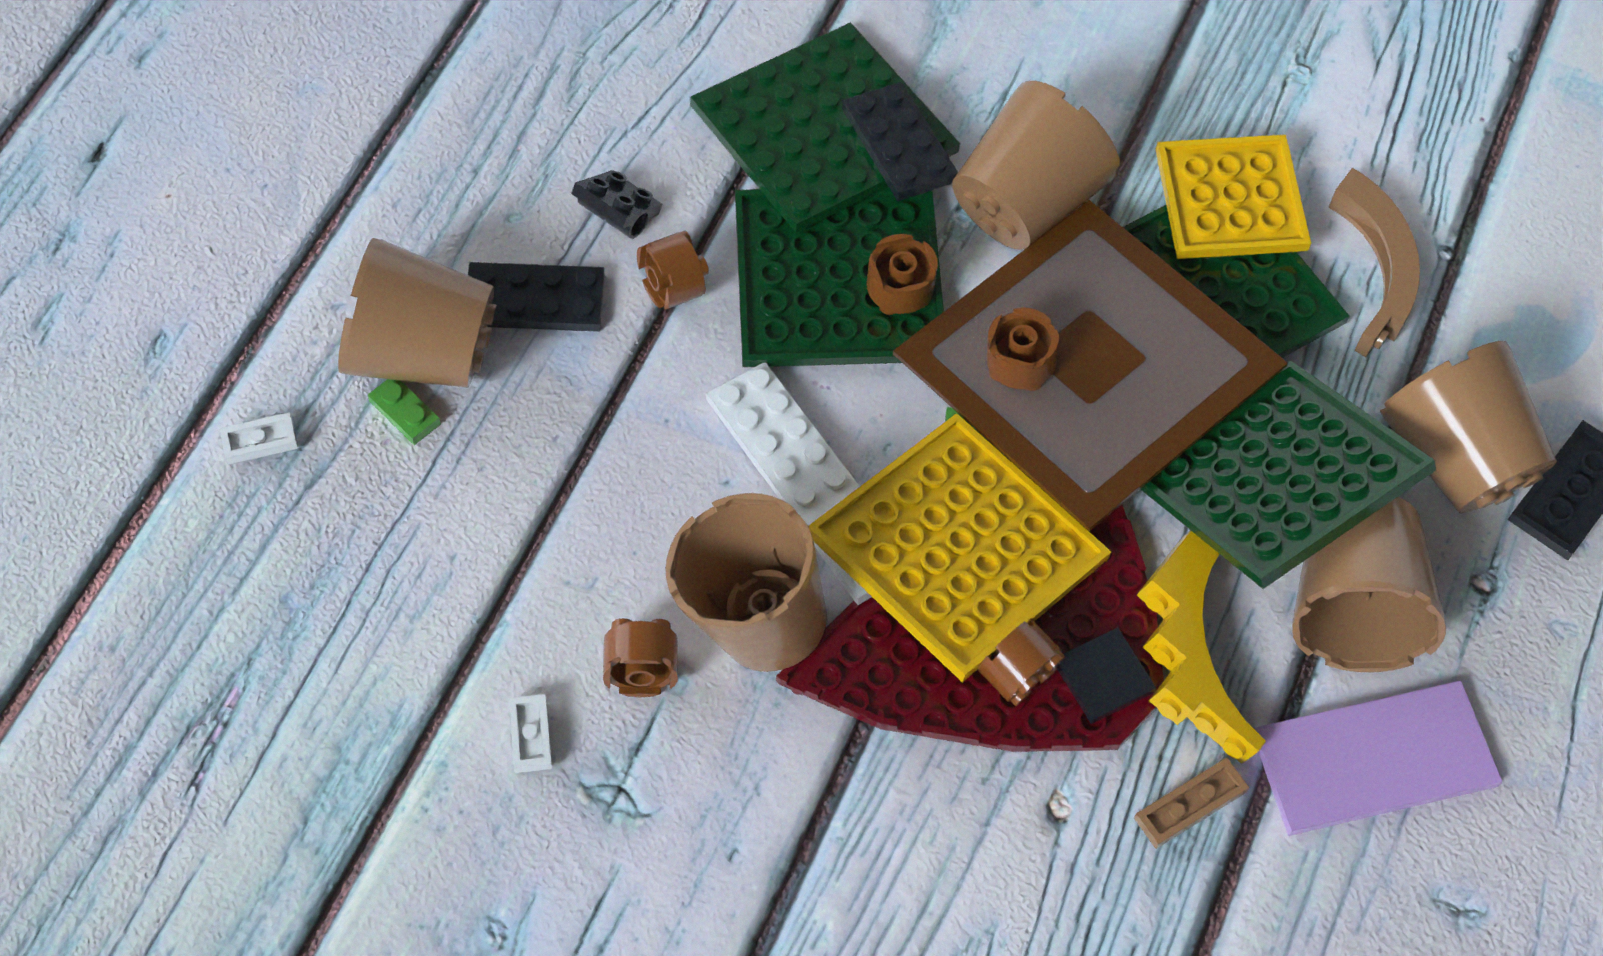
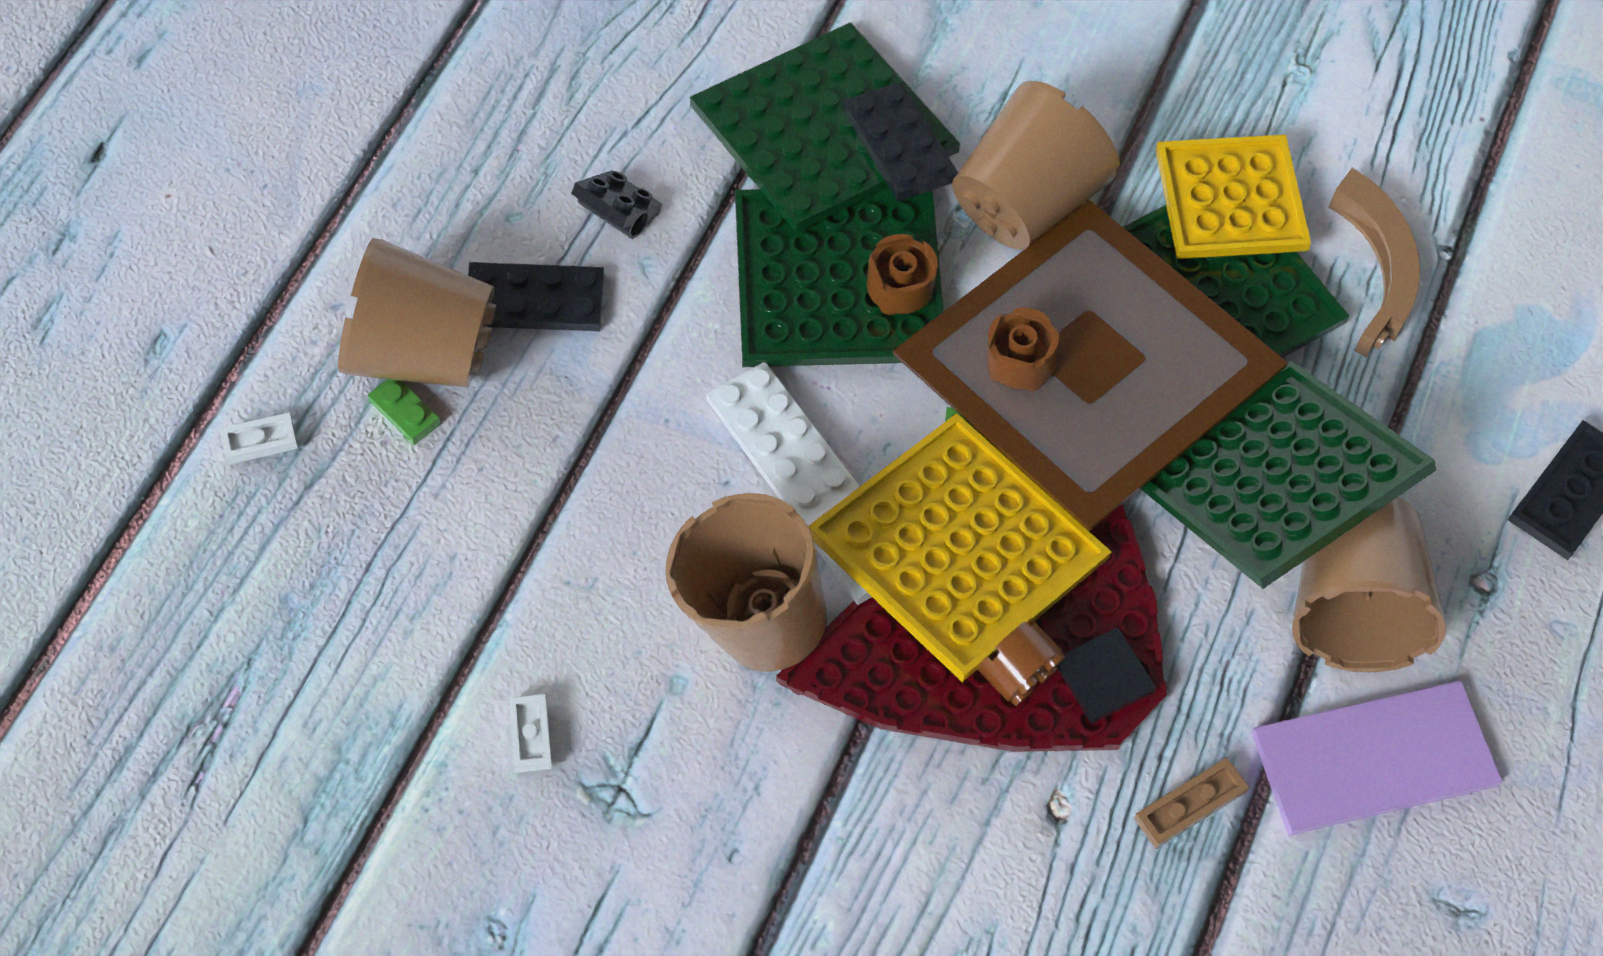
dark orange brick [603,618,678,697] -> none
dark orange brick [637,231,709,310] -> none
yellow arch [1137,530,1266,764] -> none
medium nougat cone [1380,341,1557,514] -> none

